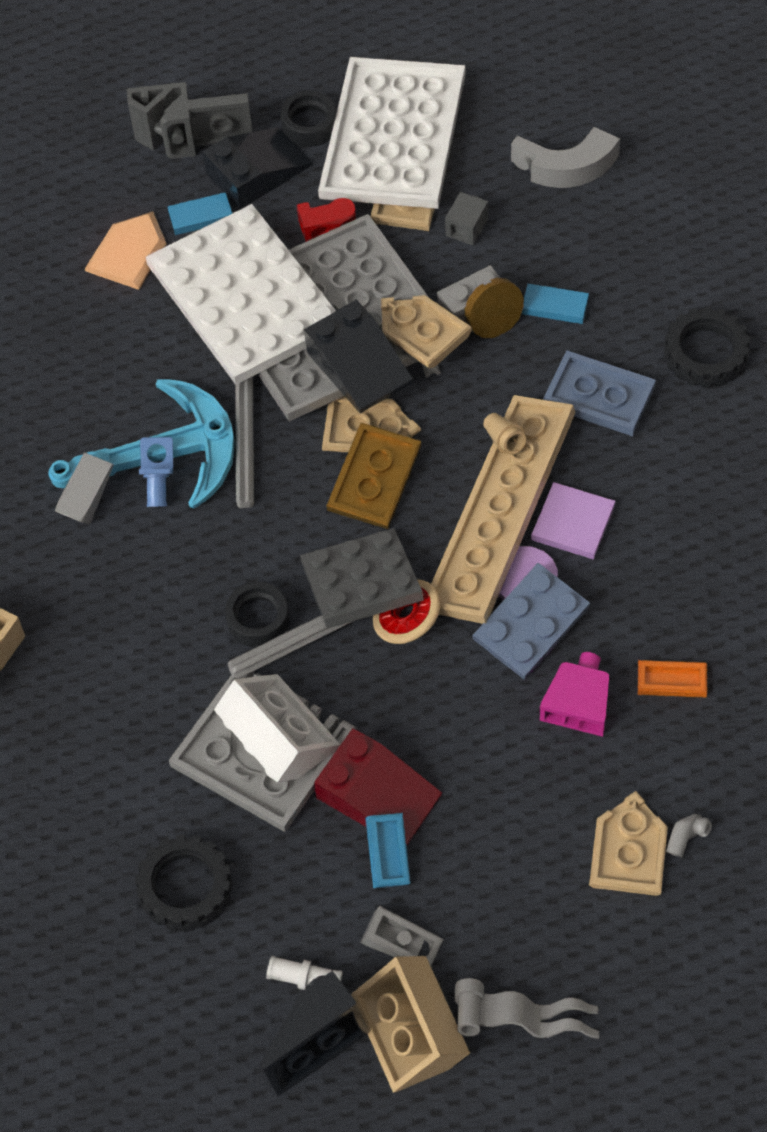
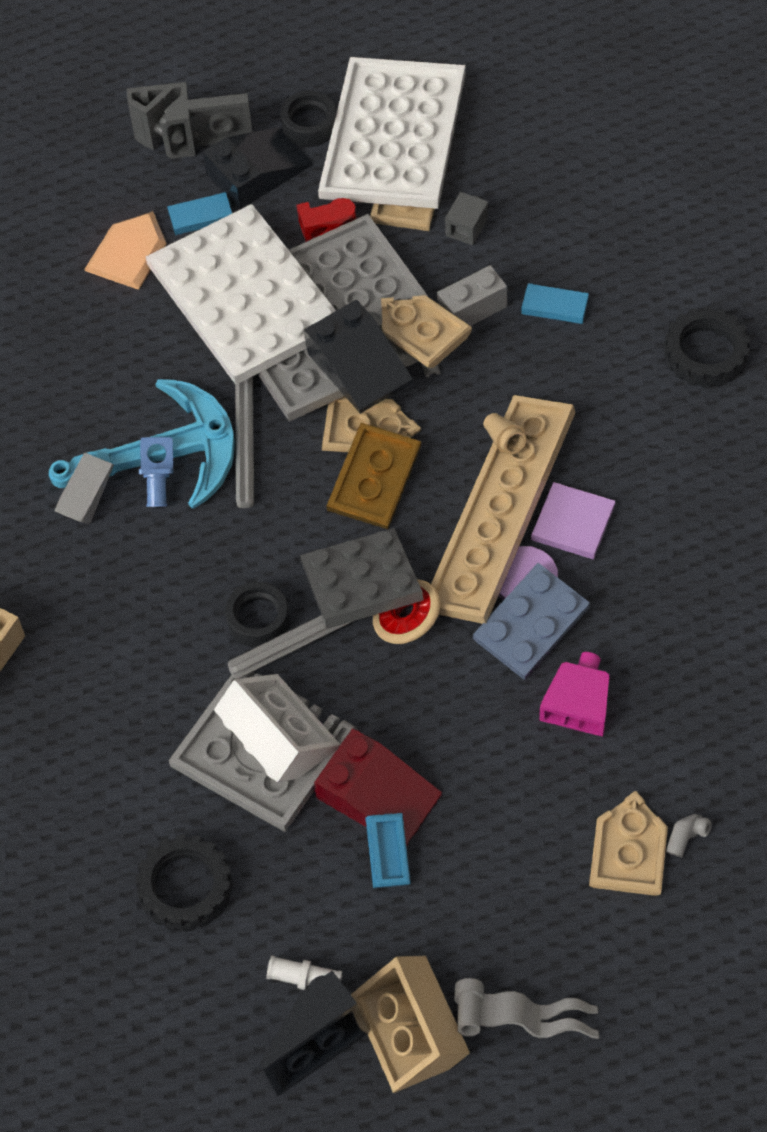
light grey slope [360,906,443,966] -> none
pearl gold tile [465,278,524,338] -> none
light grey arch [511,127,620,188] -> none
sand blue plate [543,350,656,436] -> none
orange tile [638,660,707,697] -> none

